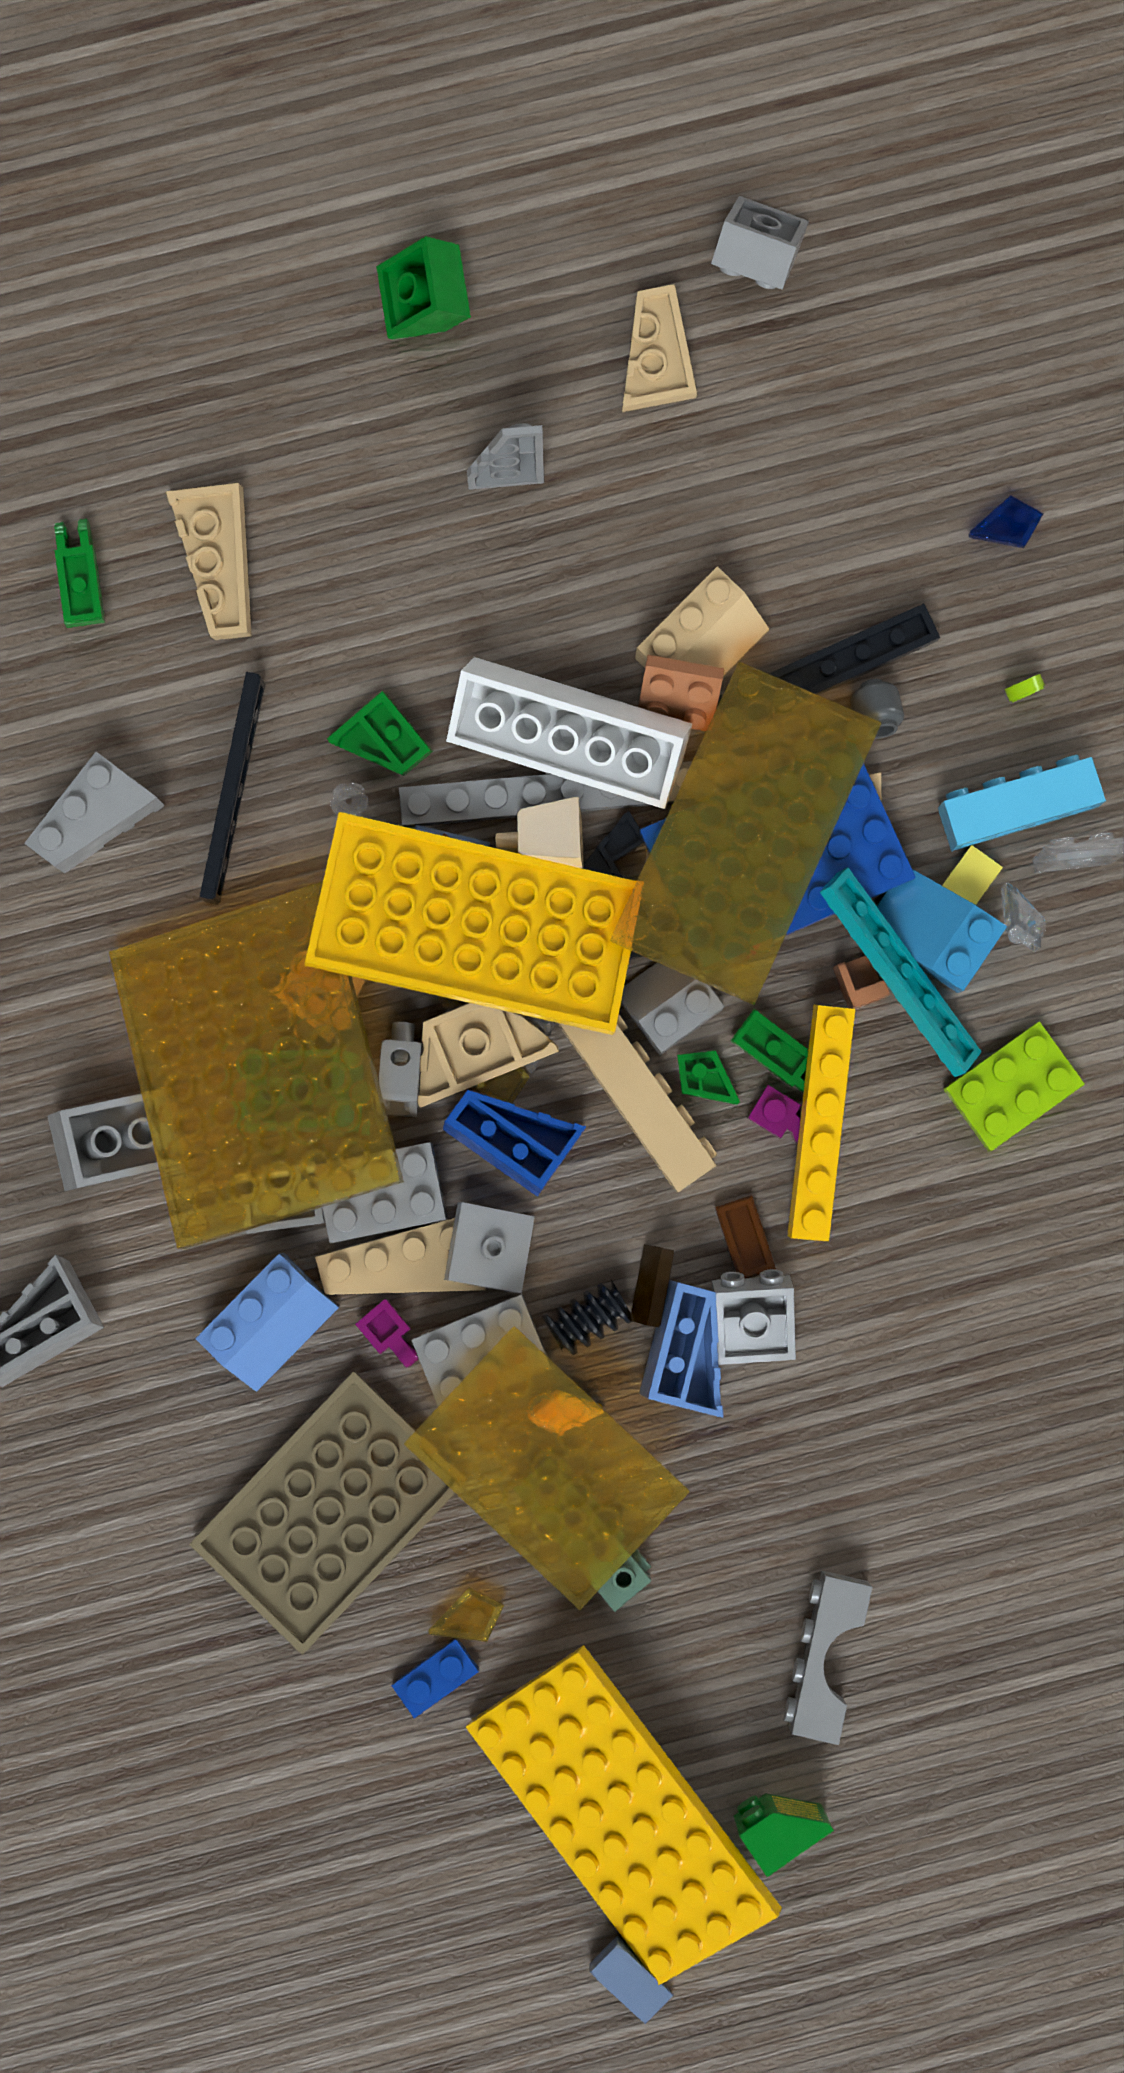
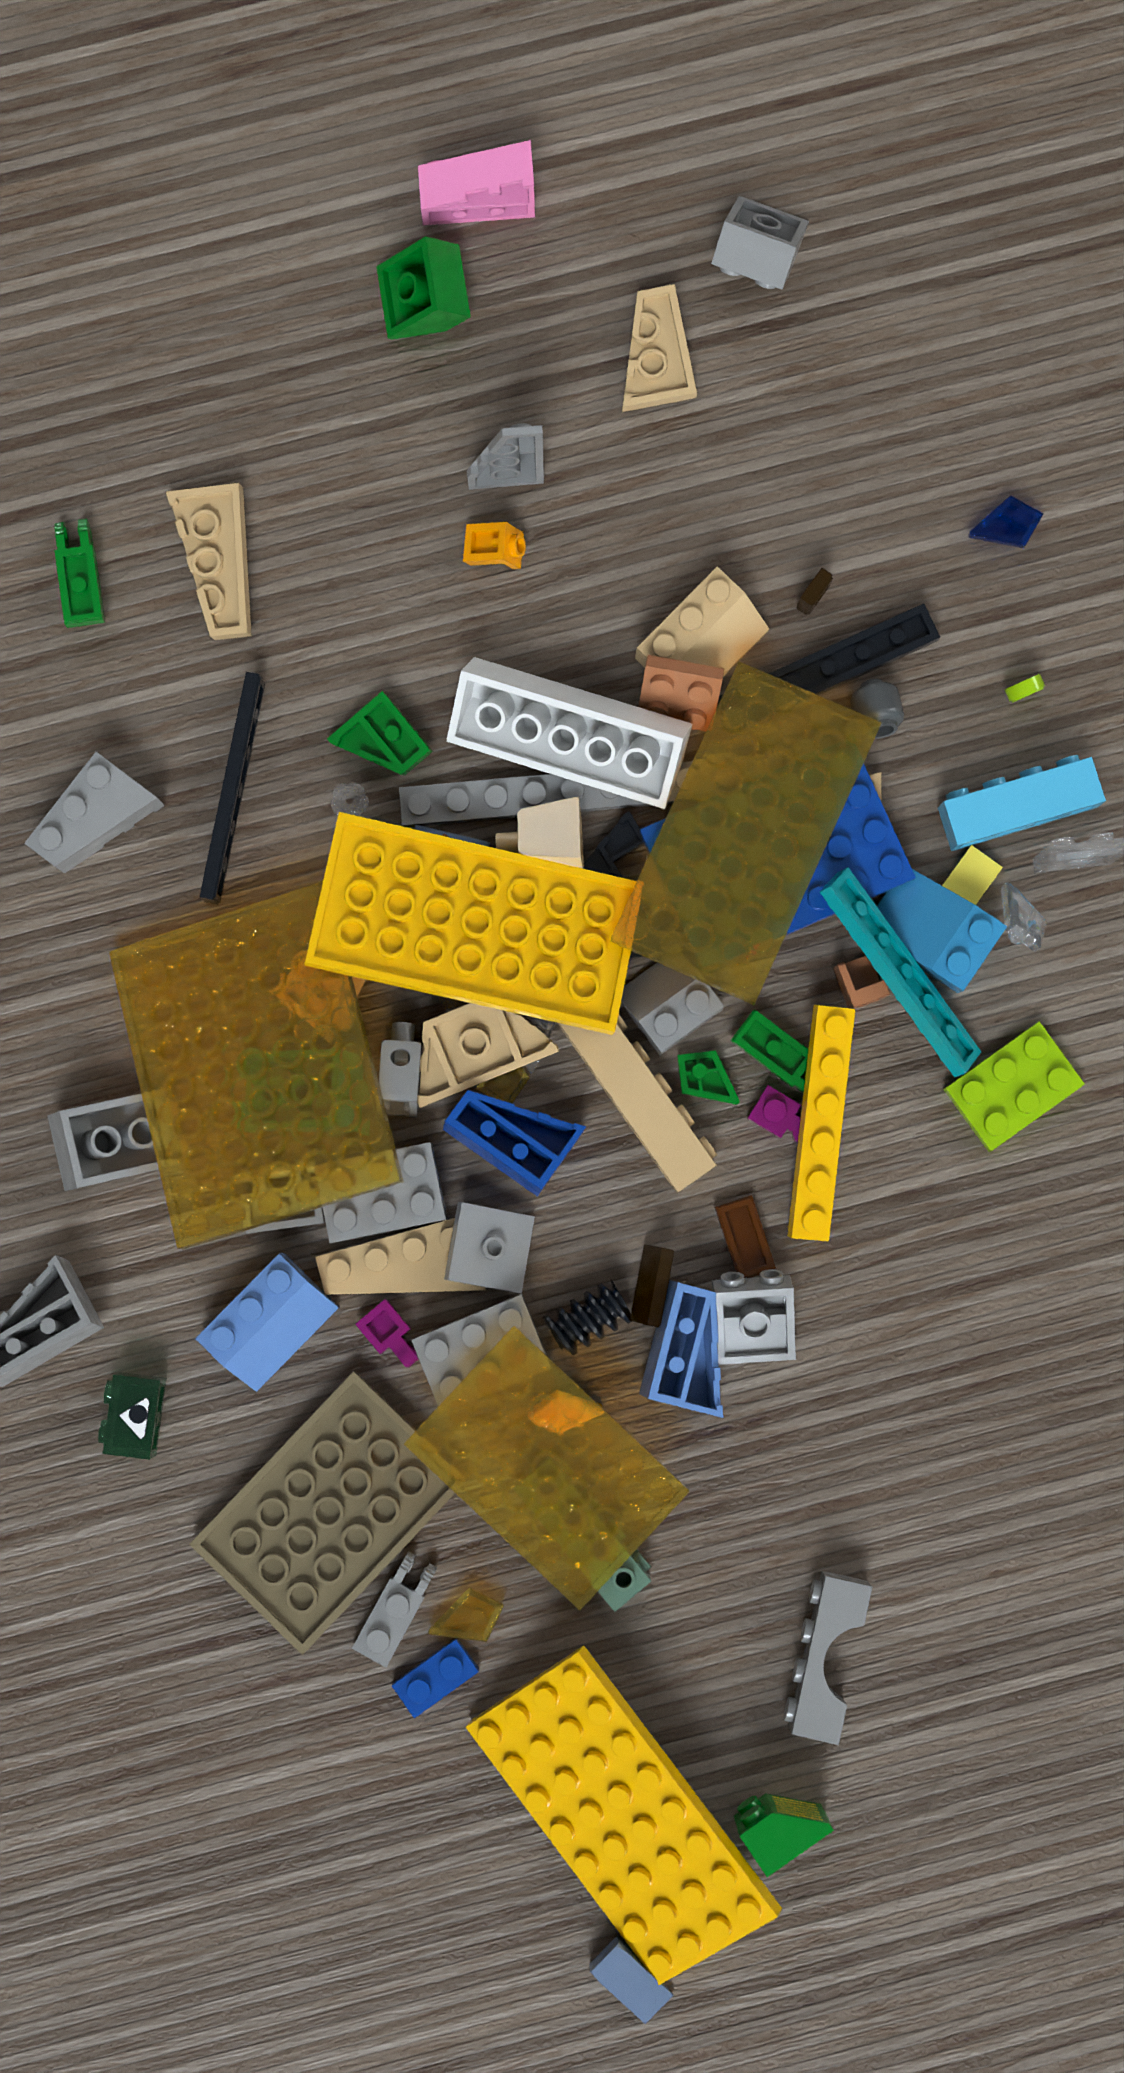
none -> clear green brick [98,1372,167,1460]
none -> light grey hinge [352,1551,437,1668]
none -> bright pink wedge [418,140,535,226]
none -> light orange bracket [463,522,526,569]
none -> dark brown tile [796,568,833,615]

